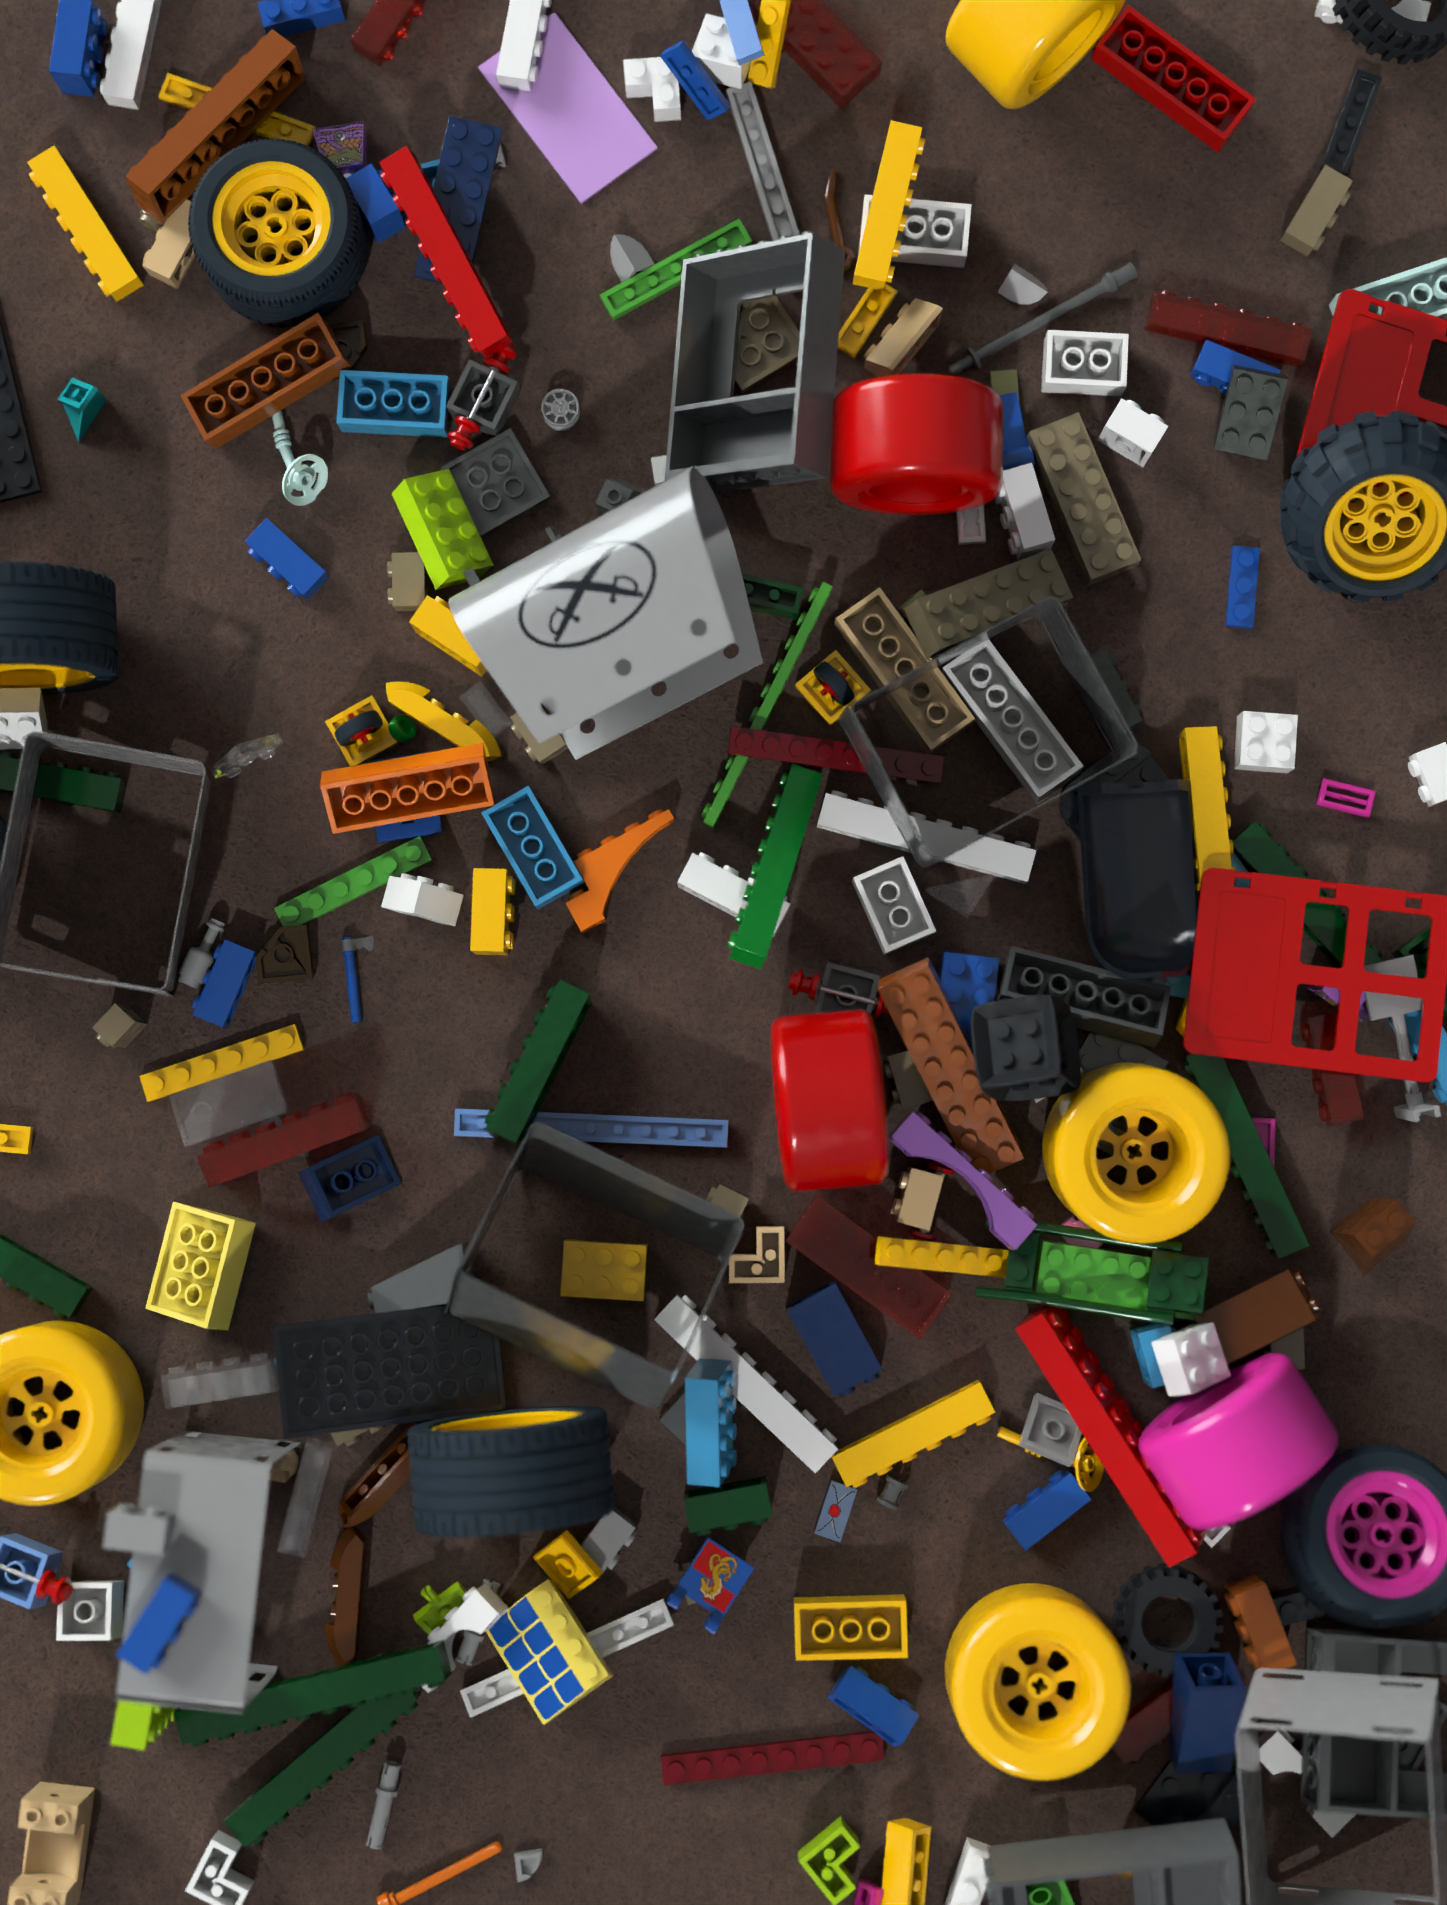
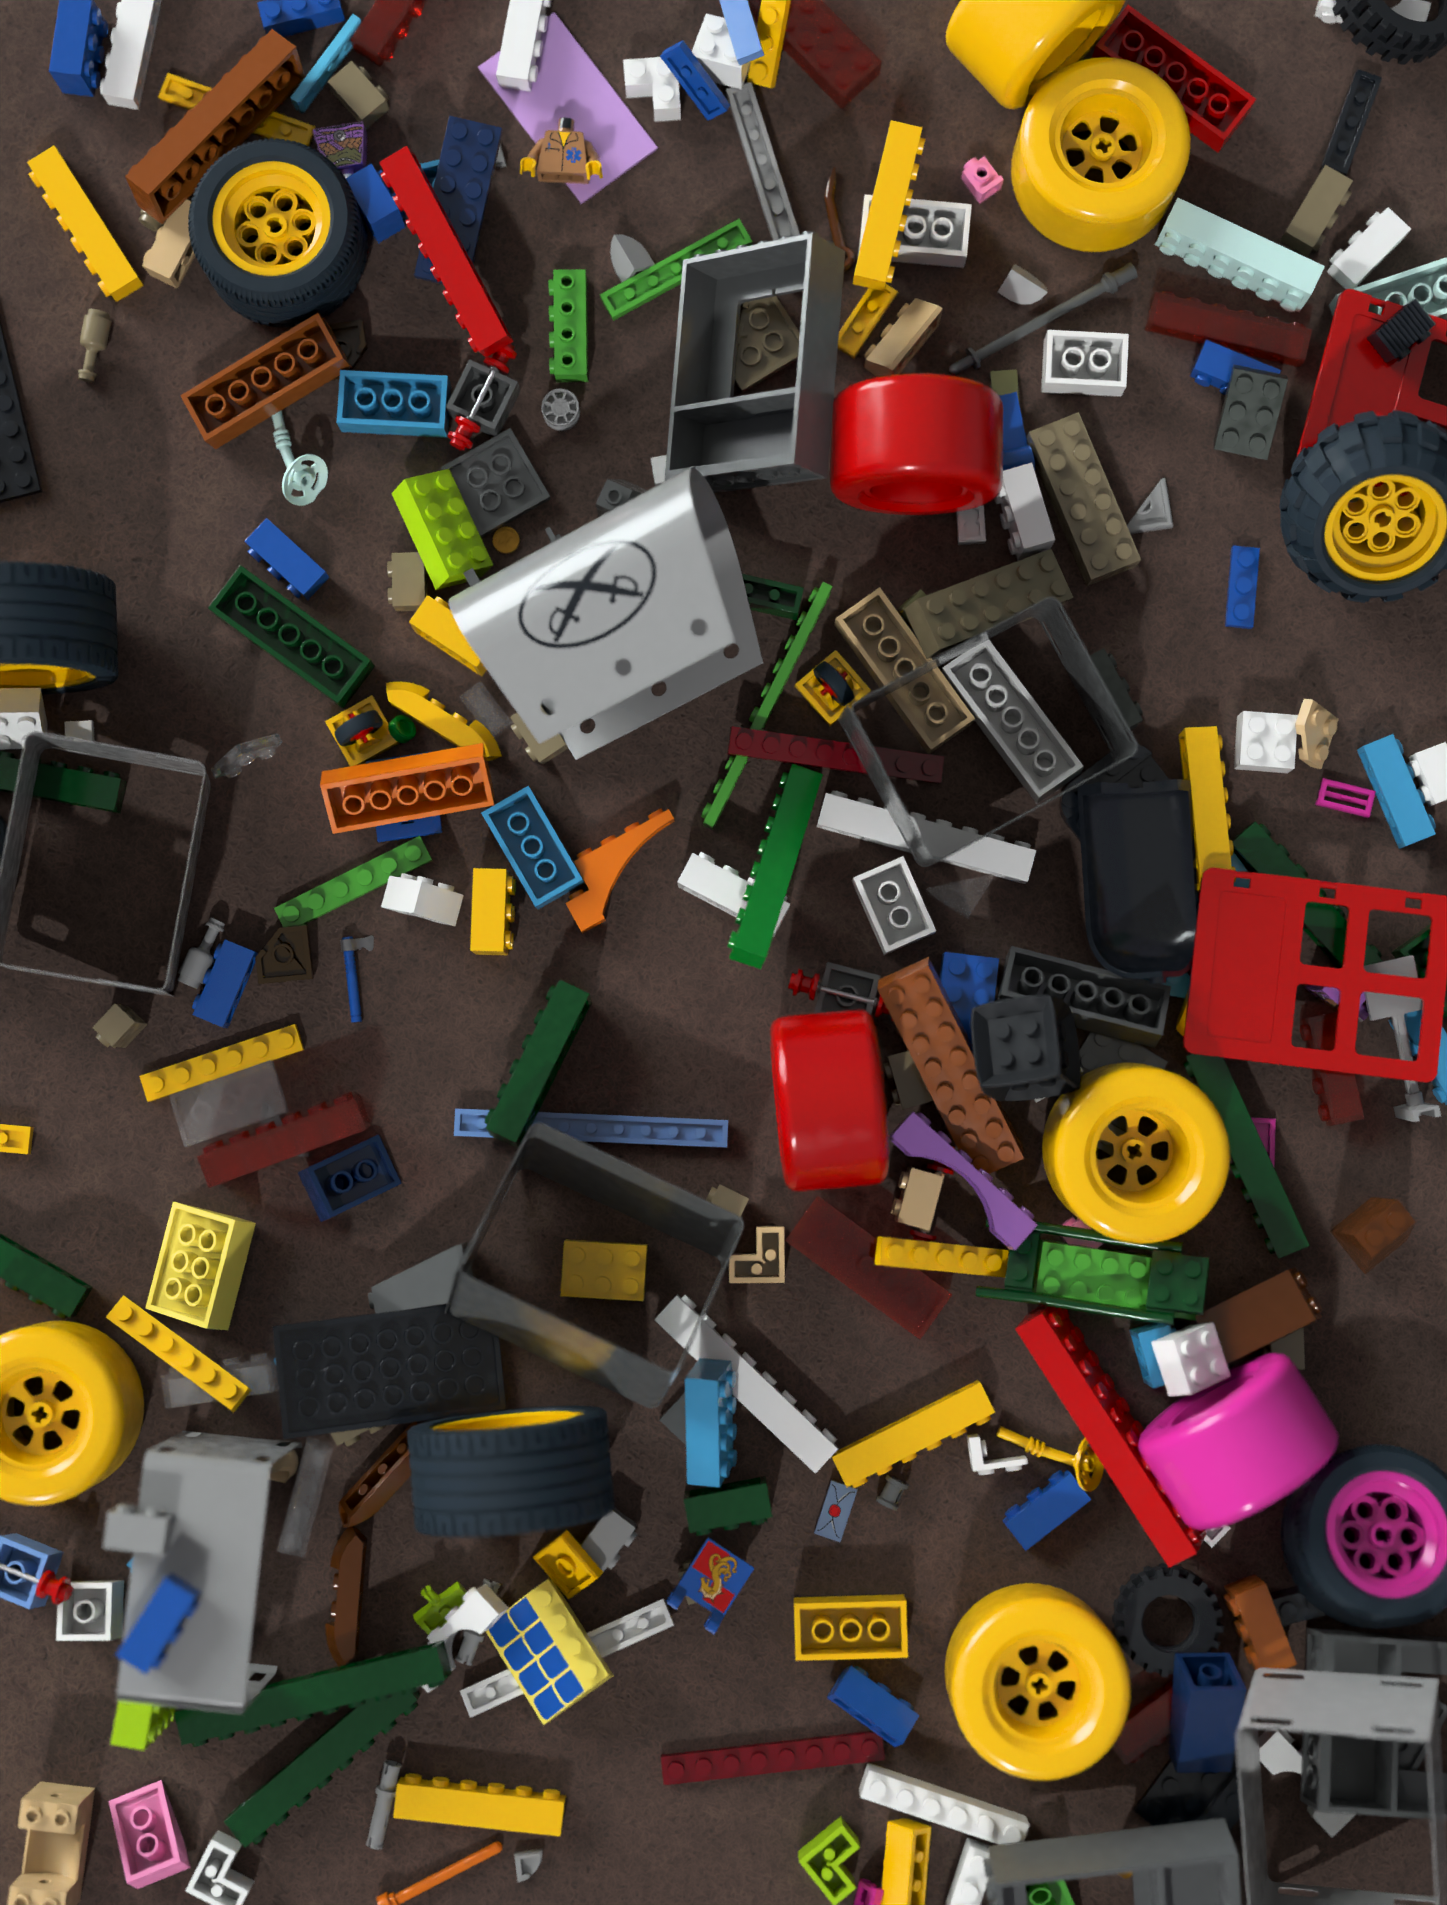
teal slope [58,378,107,443] -> none
dark blue slope [786,1280,883,1397] -> none
light grey plate [1018,1393,1082,1467] -> none
white brick [1097,398,1168,467] -> none
none -> white tile [65,720,94,750]
none -> dark tan piece [78,309,111,383]
none -> yellow plate [106,1295,251,1413]
none -> bright pink slope [108,1780,191,1889]
none -> dark green brick [208,565,375,709]
none -> medium azure tile [290,14,364,113]
none -> dark tan brick [327,61,389,129]
none -> yellow brick [393,1774,566,1836]
none -> pearl gold piece [493,527,520,554]
none -> medium nougat torso [520,118,603,184]
none -> bright green brick [549,269,588,382]
none -> white brick [859,1762,1030,1845]
none -> bright pink brick [961,156,1004,204]
none -> white bracket [966,1434,1028,1475]
none -> yellow wheel [1011,57,1191,252]
none -> light grey tile [1127,478,1173,534]
none -> light aqua brick [1155,198,1325,312]
none -> tan plate [1295,699,1338,769]
none -> white brick [1327,207,1411,290]
none -> dark azure brick [1357,734,1436,849]
none -> black brick [1367,298,1435,363]

